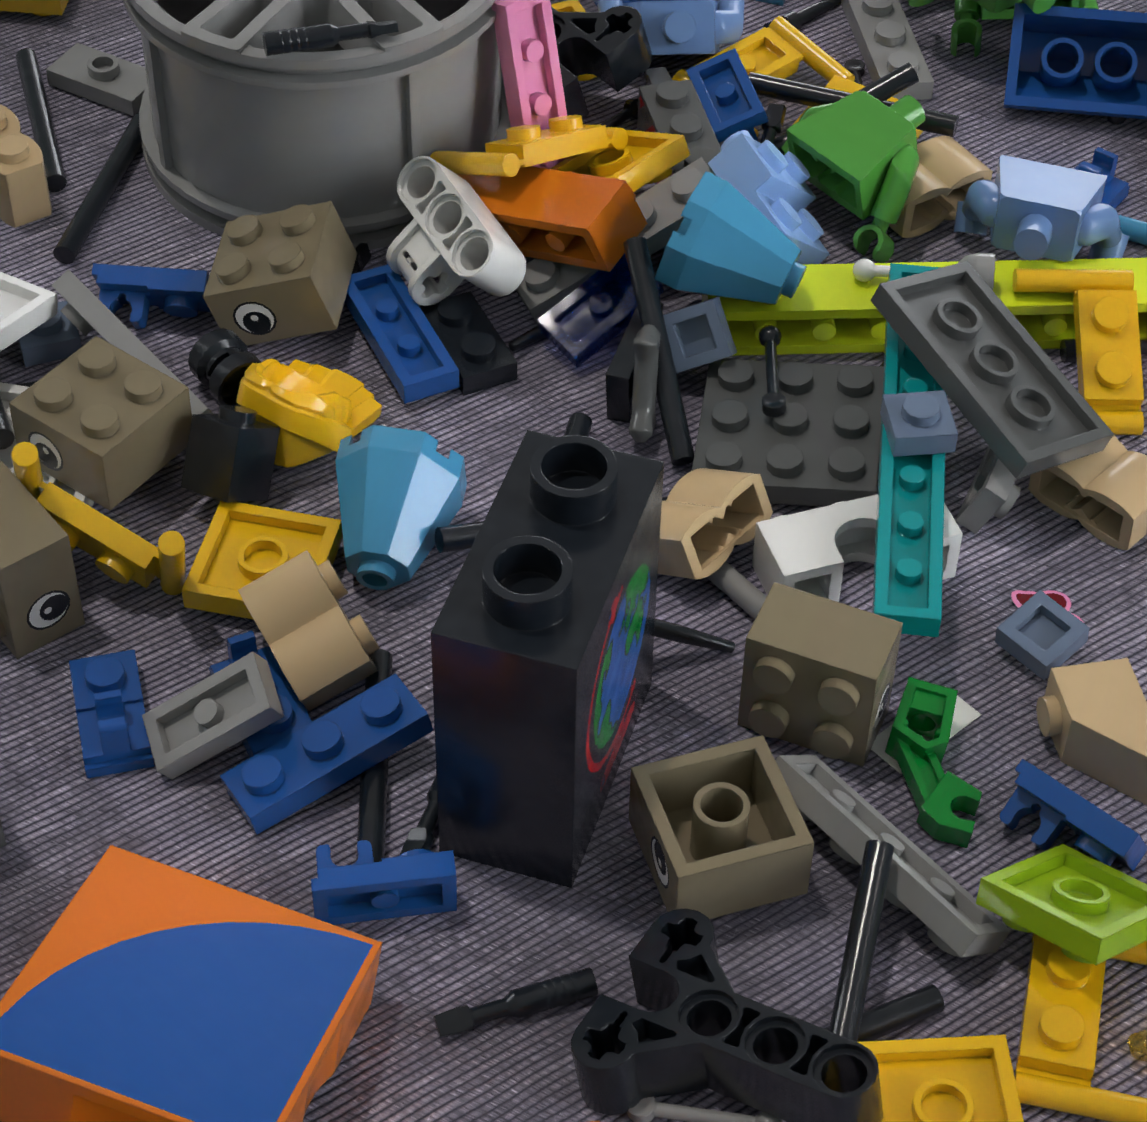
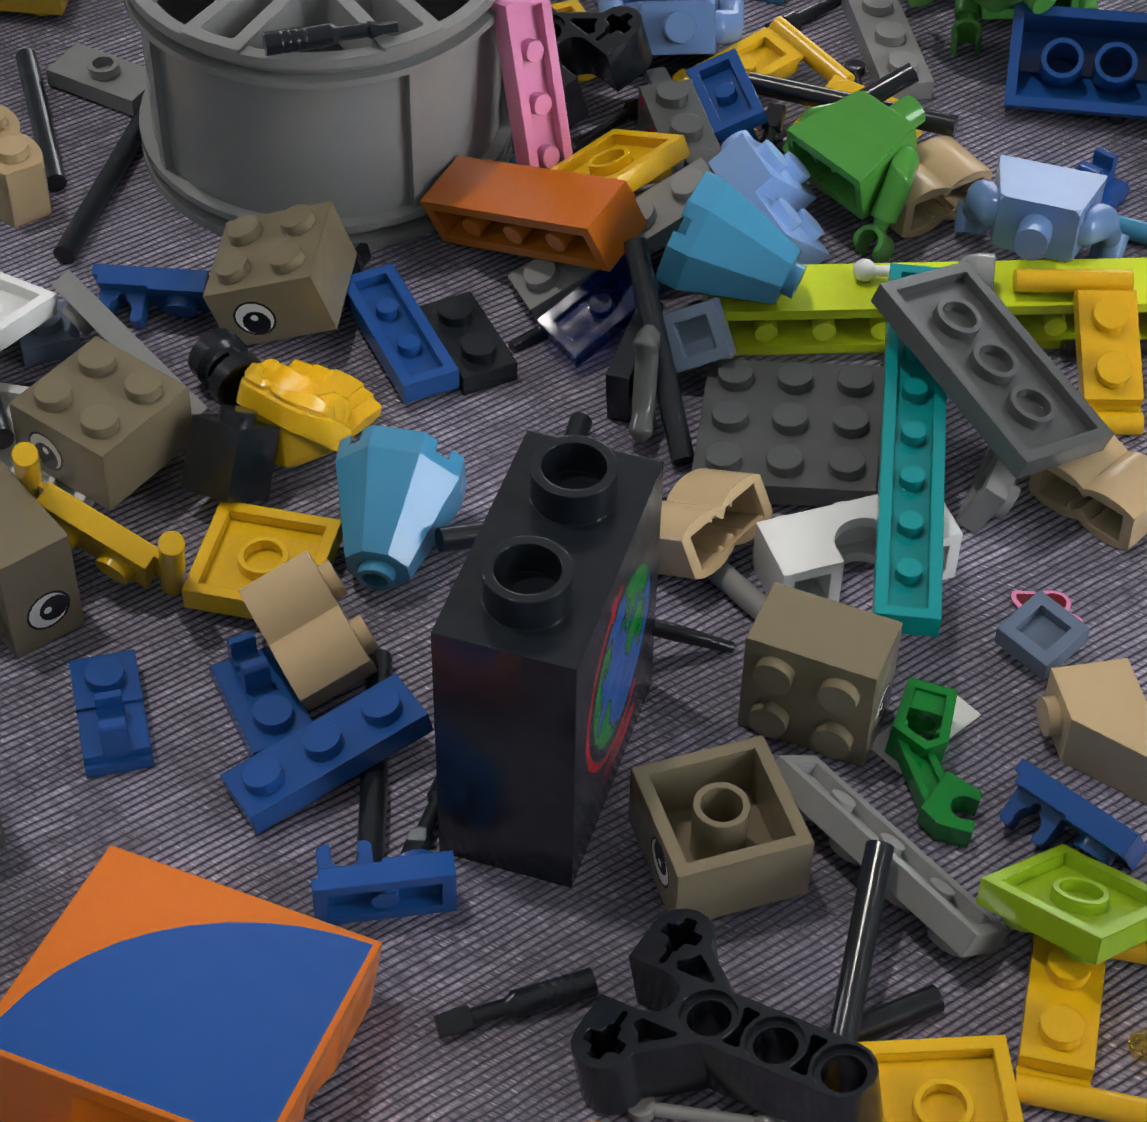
light grey plate [142,652,284,780] -> none
white piece [386,156,526,306] -> none
yellow plate [430,115,628,177] -> none
black hinge [758,325,786,417] -> none
sand blue plate [880,390,958,457] -> none

